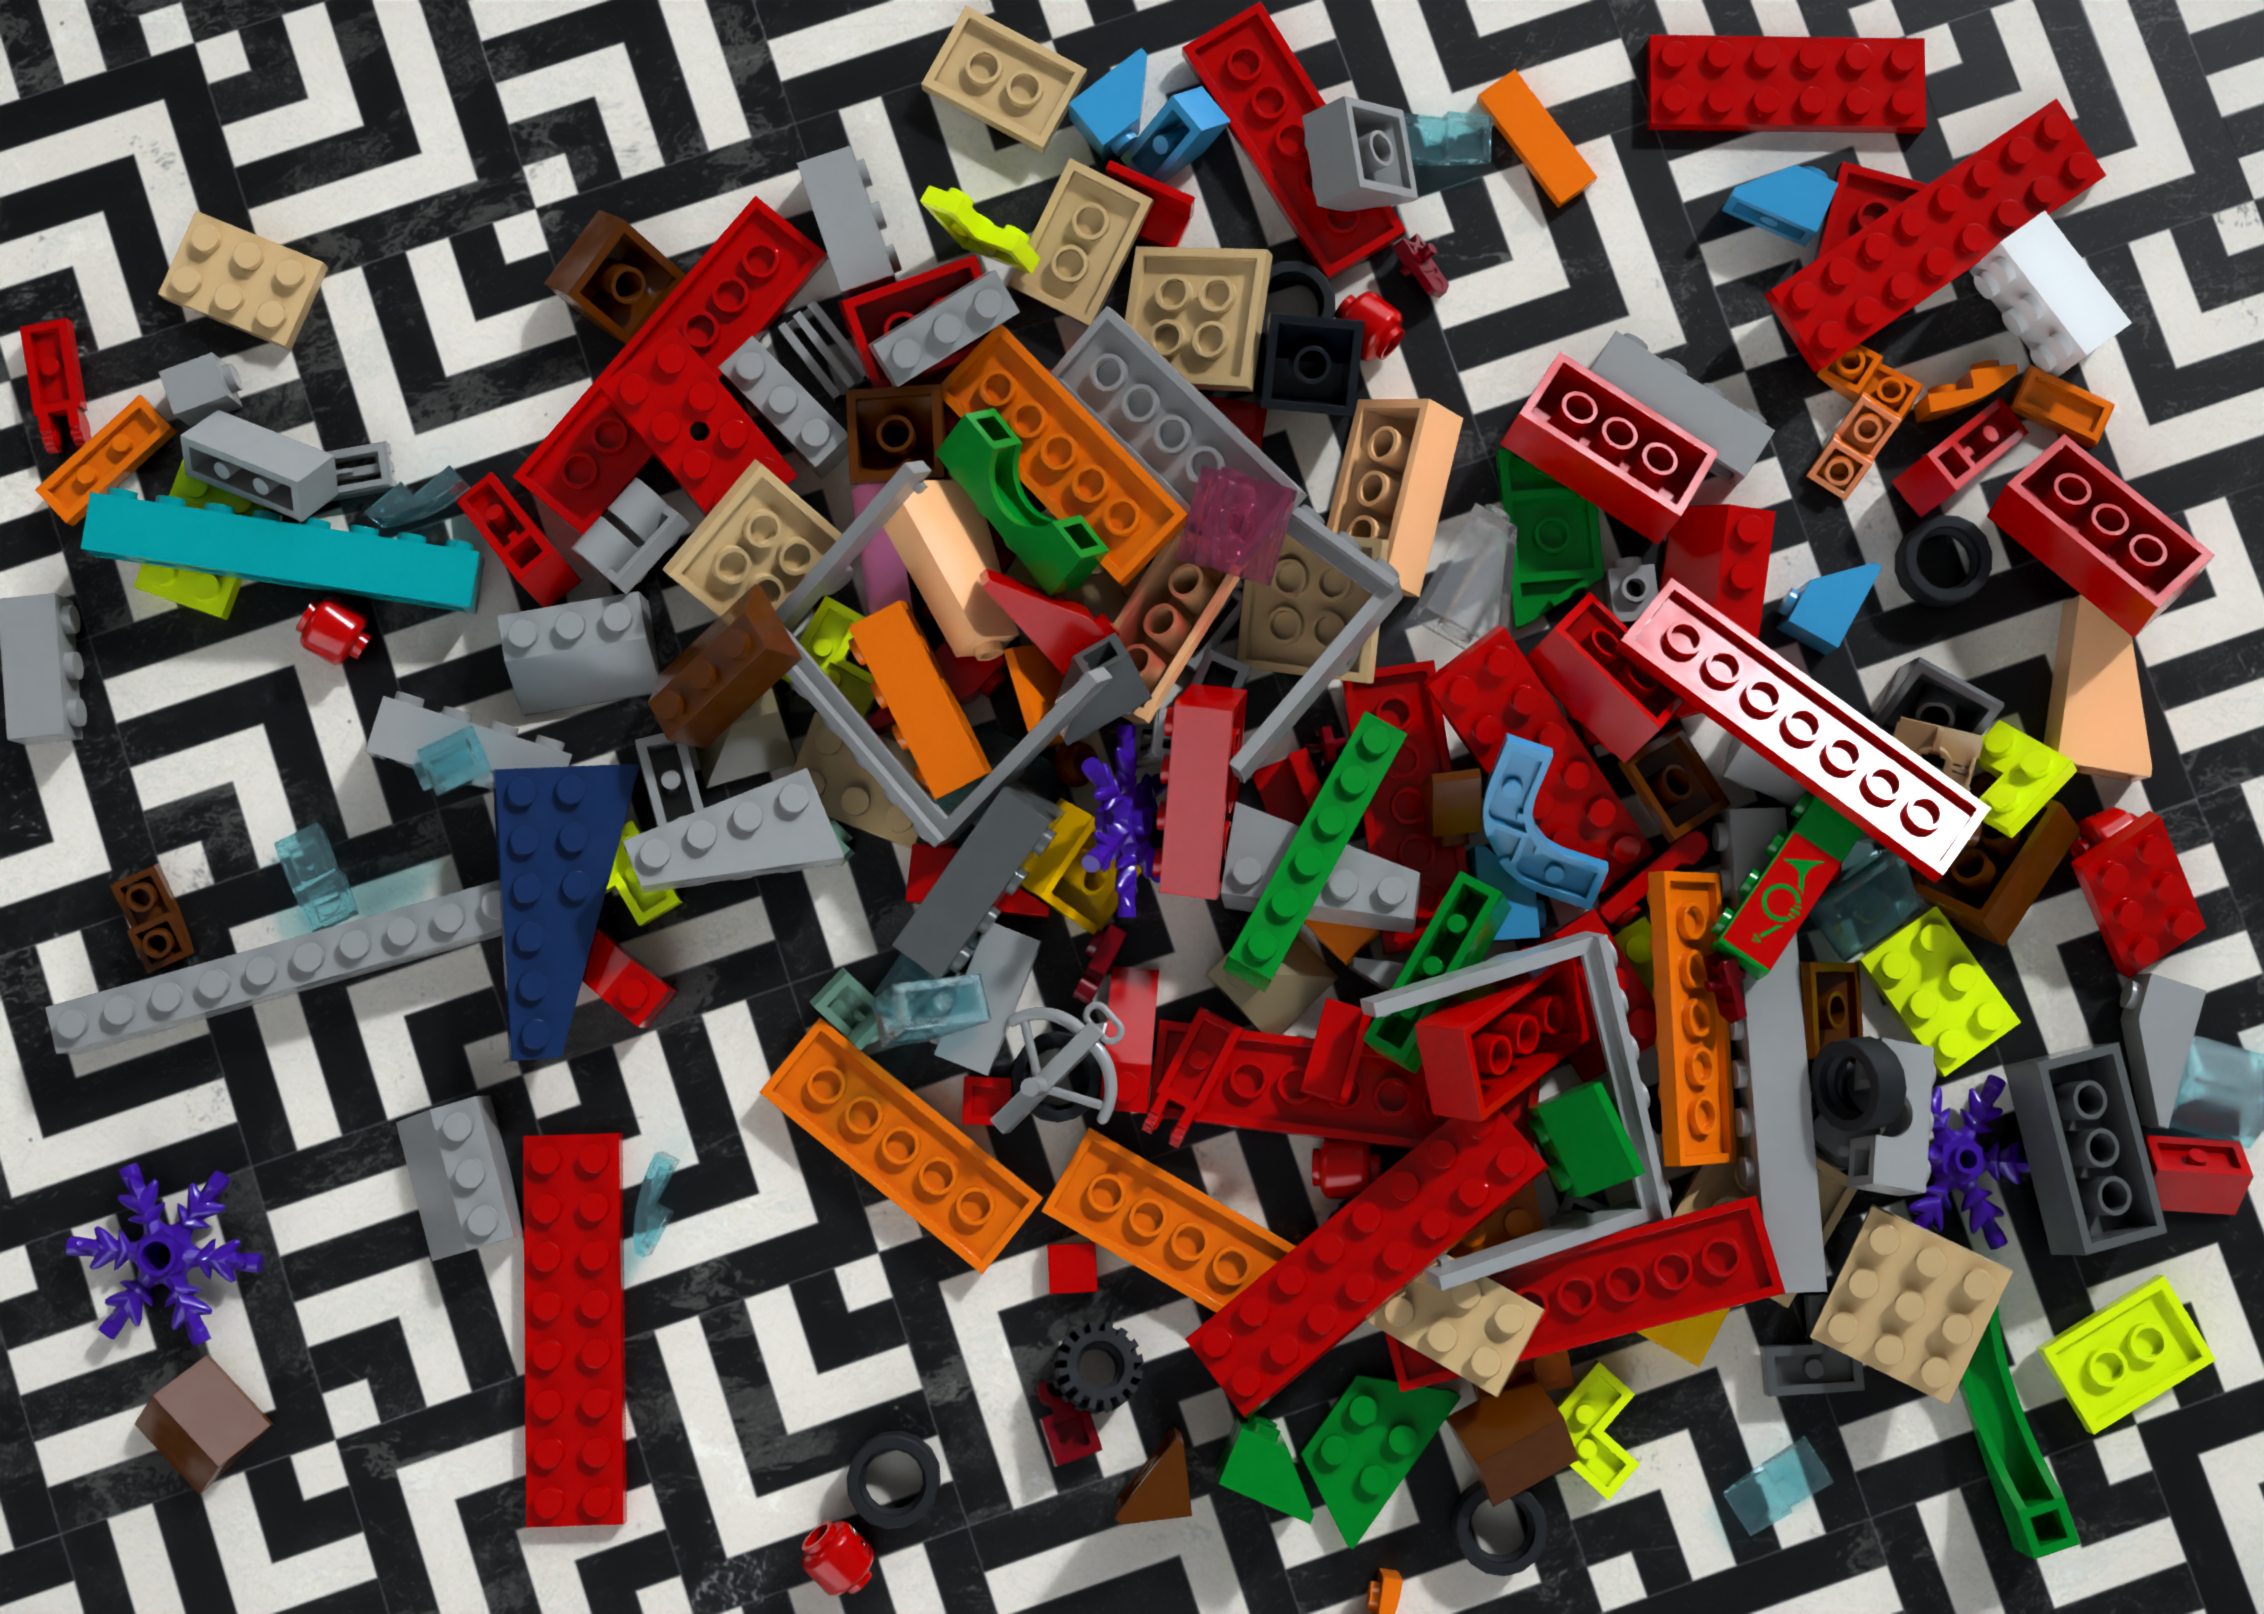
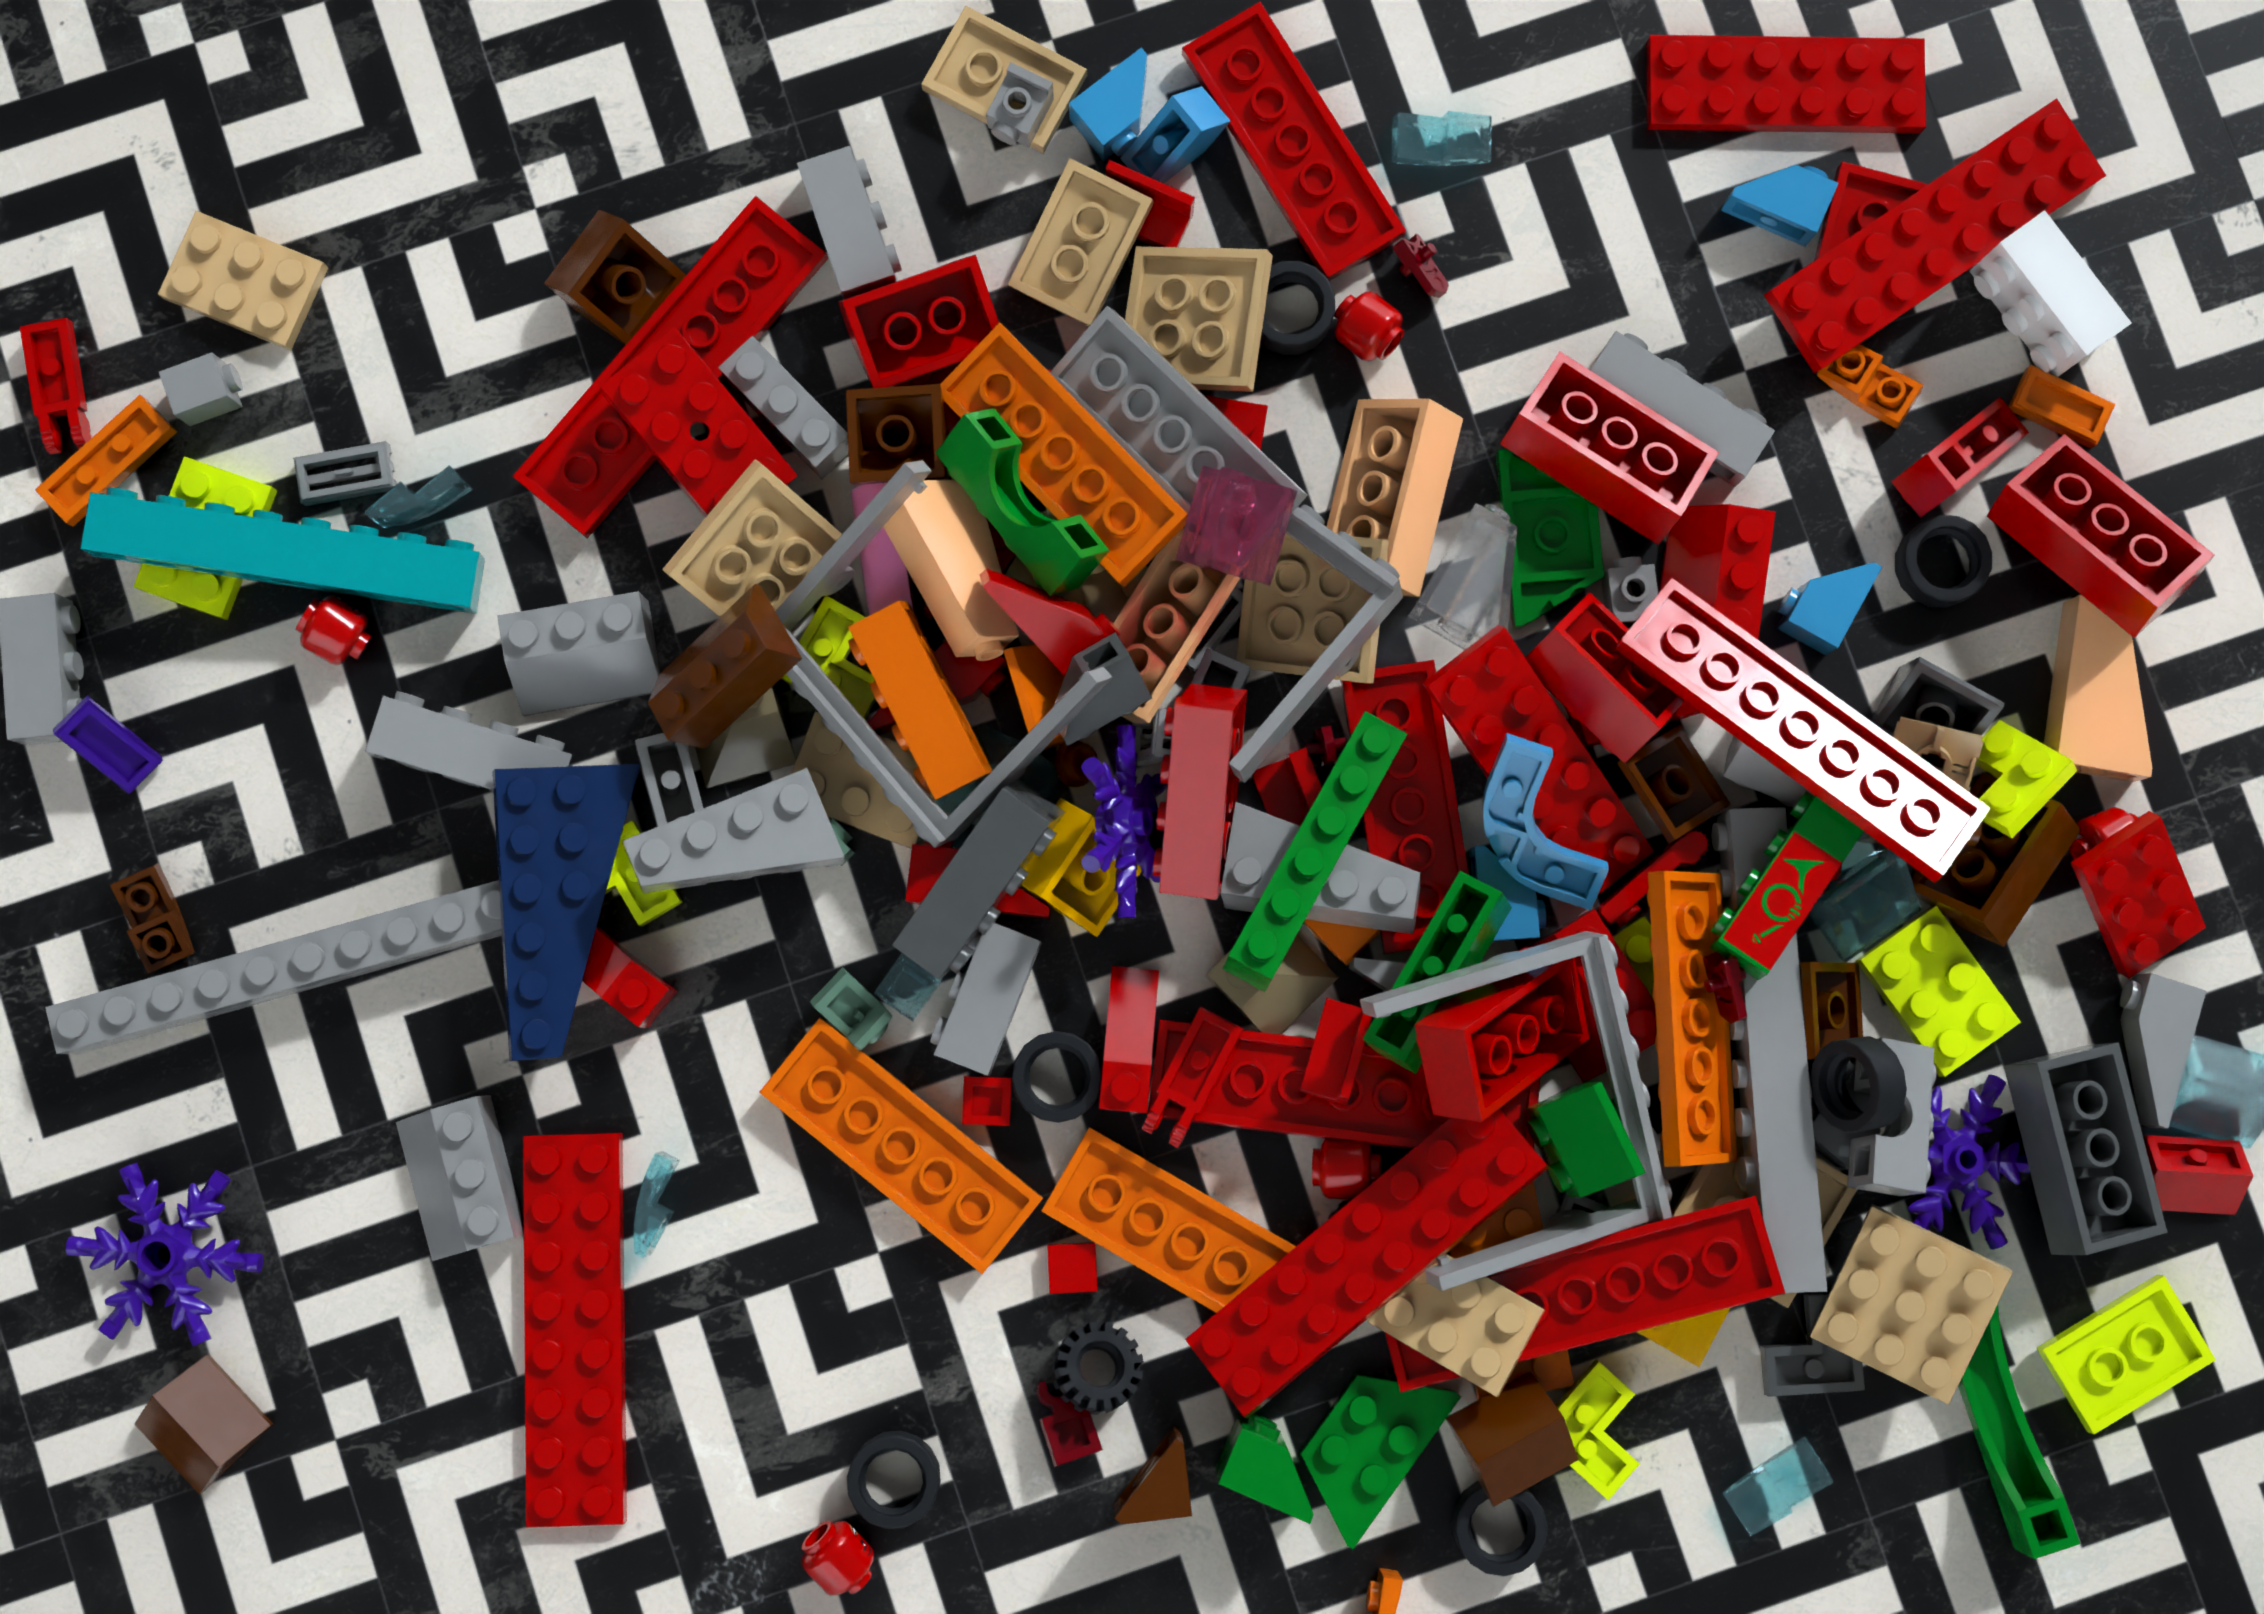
light grey brick [180,410,338,522] -> none
clear light blue slope [274,822,360,932] -> none
clear light blue slope [412,725,493,797] -> none
red slope [455,471,582,608] -> none
light grey plate [571,477,691,595] -> none
light grey tile [778,300,868,403] -> none
light grey brick [868,270,1020,387] -> none
clear light blue slope [871,974,992,1048] -> none
neon yellow plate [920,185,1041,274] -> none
light grey piece [990,1001,1125,1134] -> none
dark red plate [1072,924,1127,1005] -> none
black slope [1255,312,1365,416] -> none
light grey slope [1302,96,1419,212] -> none
reddish brown slope [1420,768,1481,847] -> none
orange tile [1476,69,1598,208] -> none
orange slope [1806,391,1903,501] -> none
orange slope [1914,360,2018,423] -> none
none -> dark purple tile [53,695,163,794]
none -> light grey brick [986,62,1054,147]

